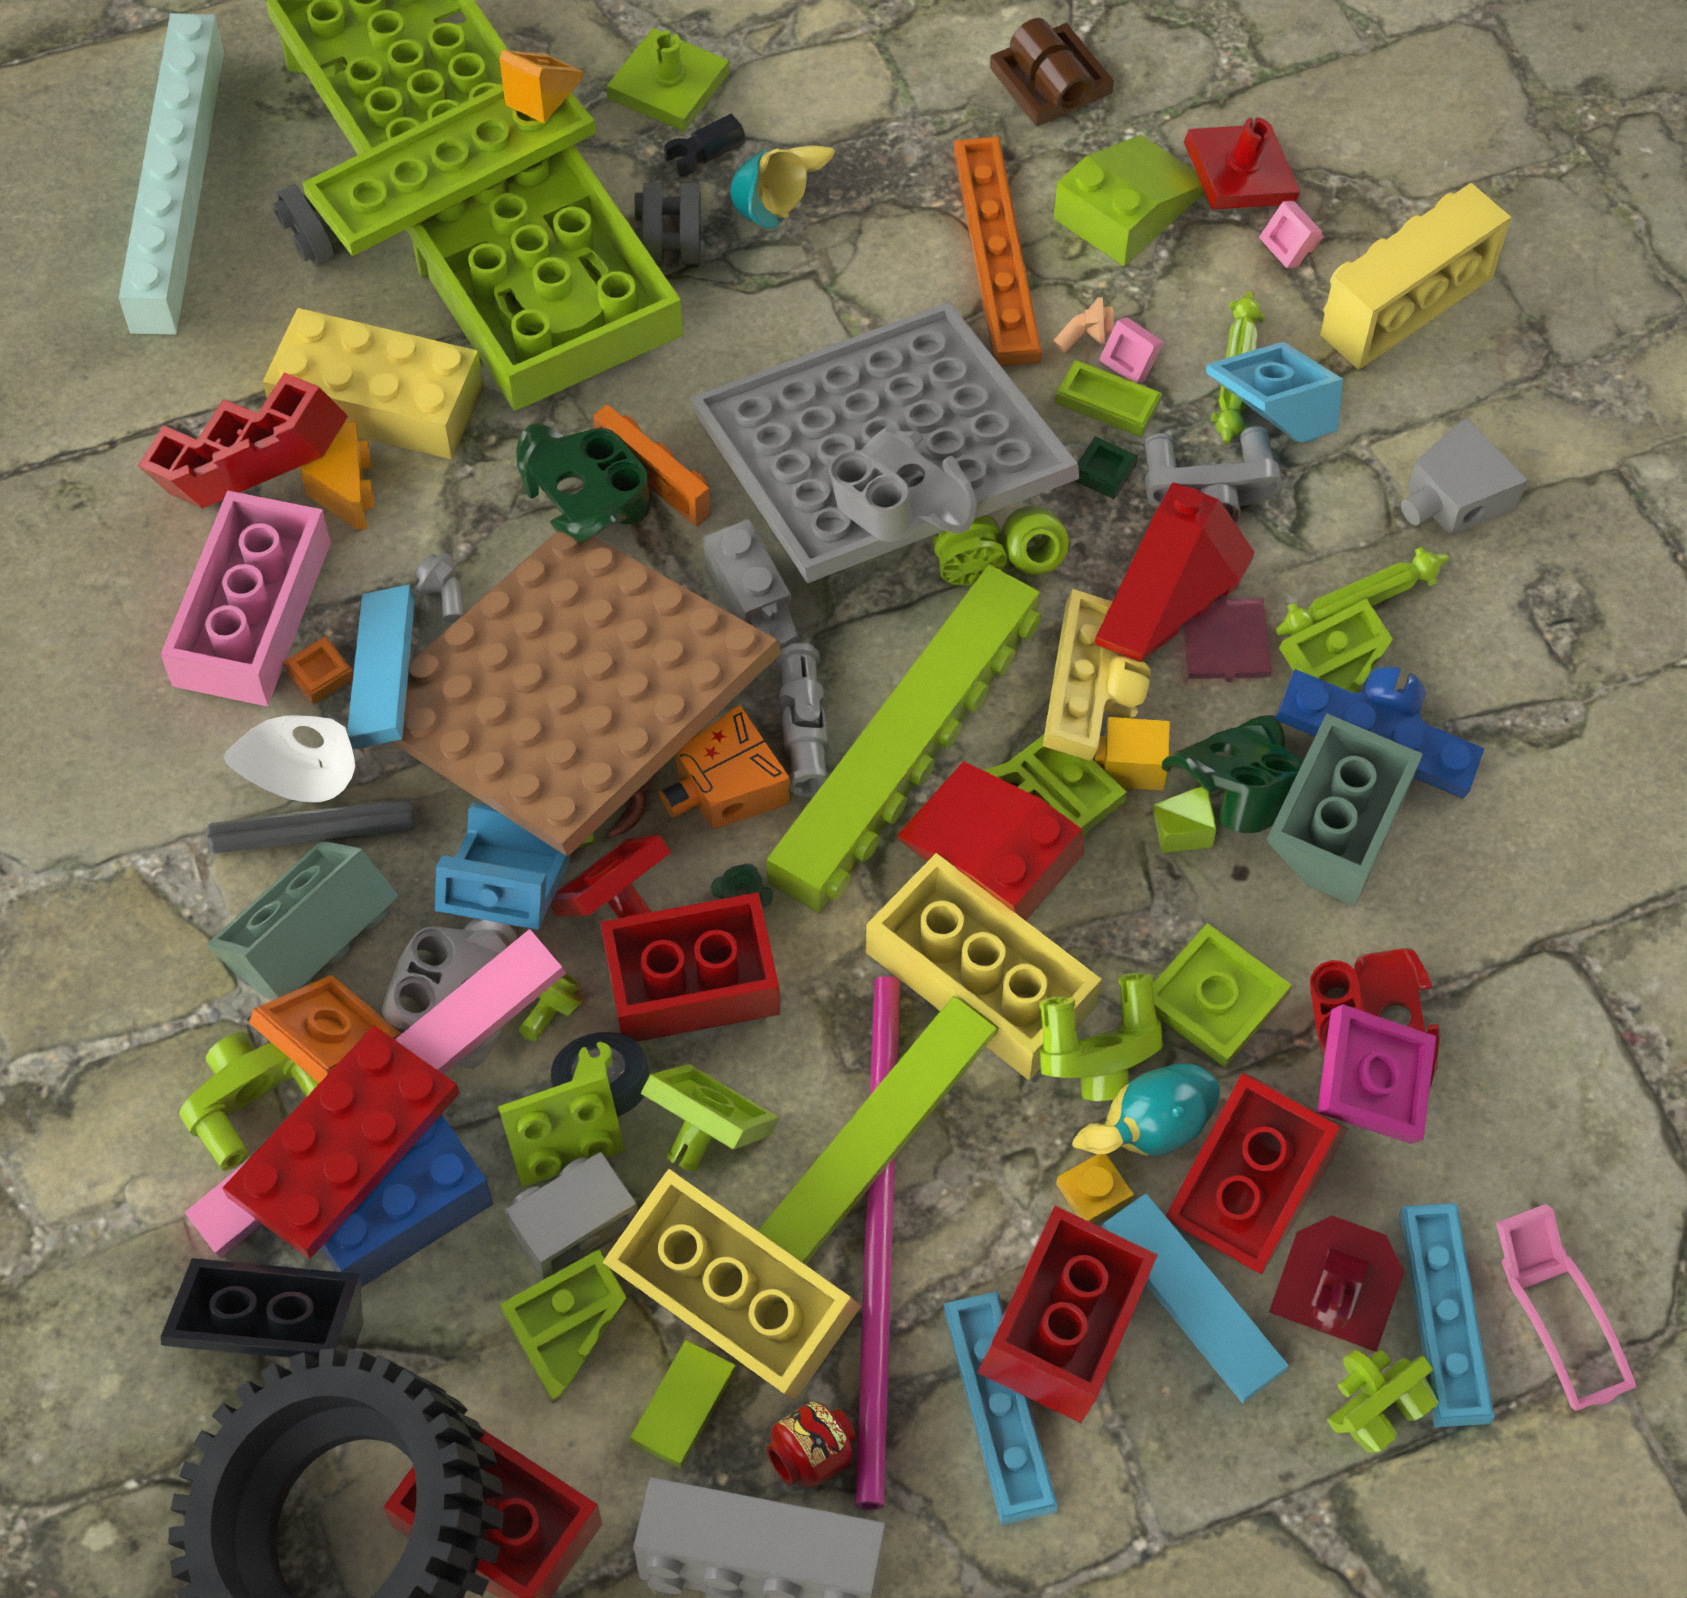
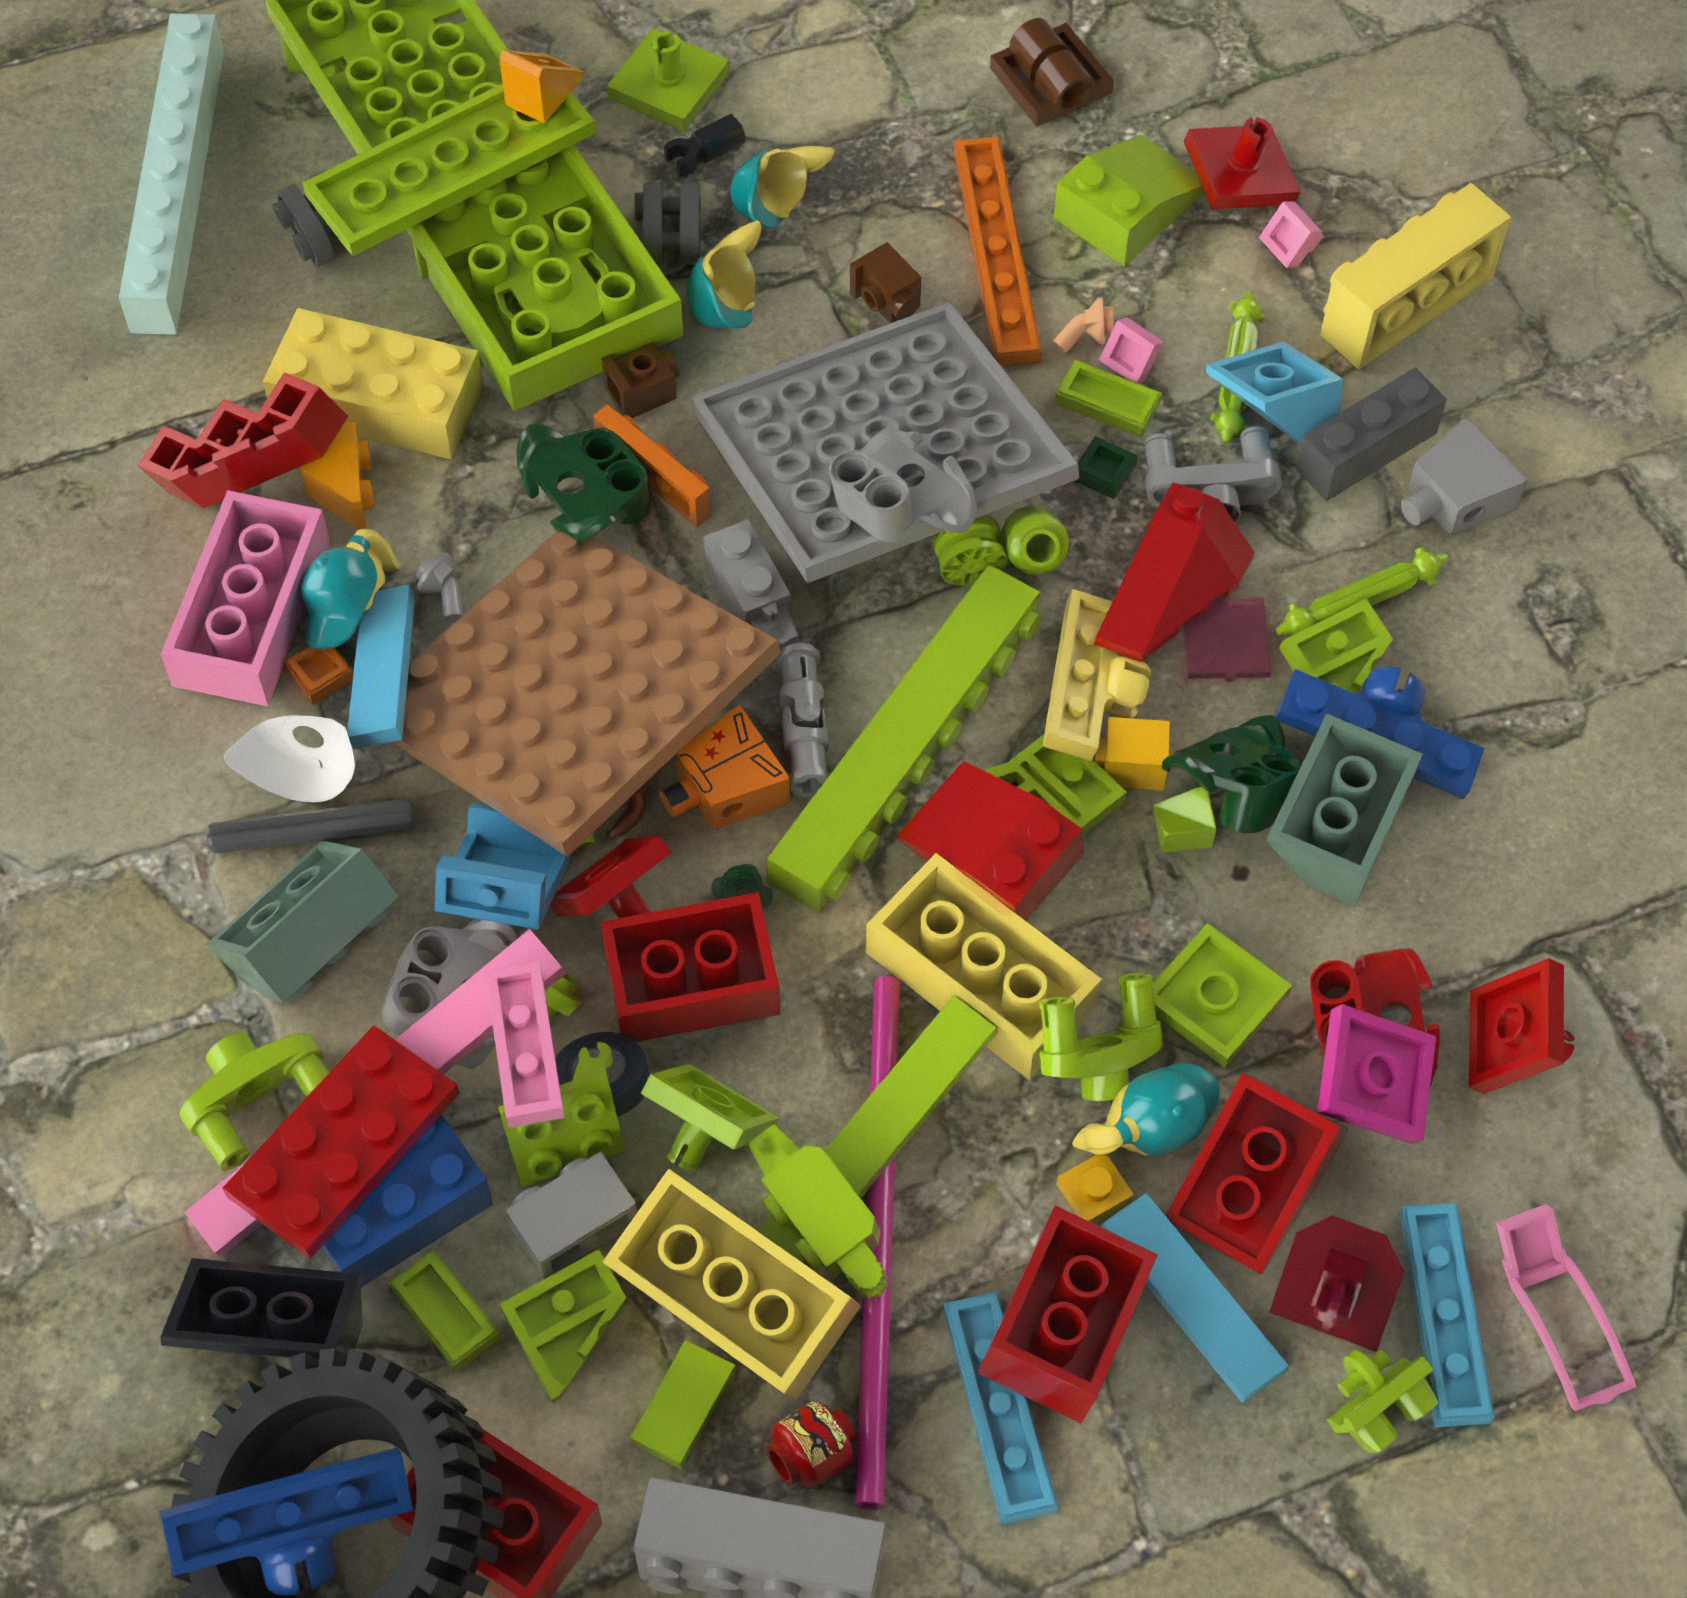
orange tile [249,975,402,1083] -> none
none -> blue plate [159,1447,413,1595]
none -> teal hair [300,529,402,649]
none -> lime tile [387,1250,501,1373]
none -> bright pink plate [485,961,565,1128]
none -> reddish brown brick [601,342,680,418]
none -> light yellow hair [686,221,761,329]
none -> lime hinge [748,1124,889,1300]
none -> reddish brown brick [850,242,922,323]
none -> dark grey brick [1296,367,1447,502]
none -> red tile [1468,958,1575,1094]

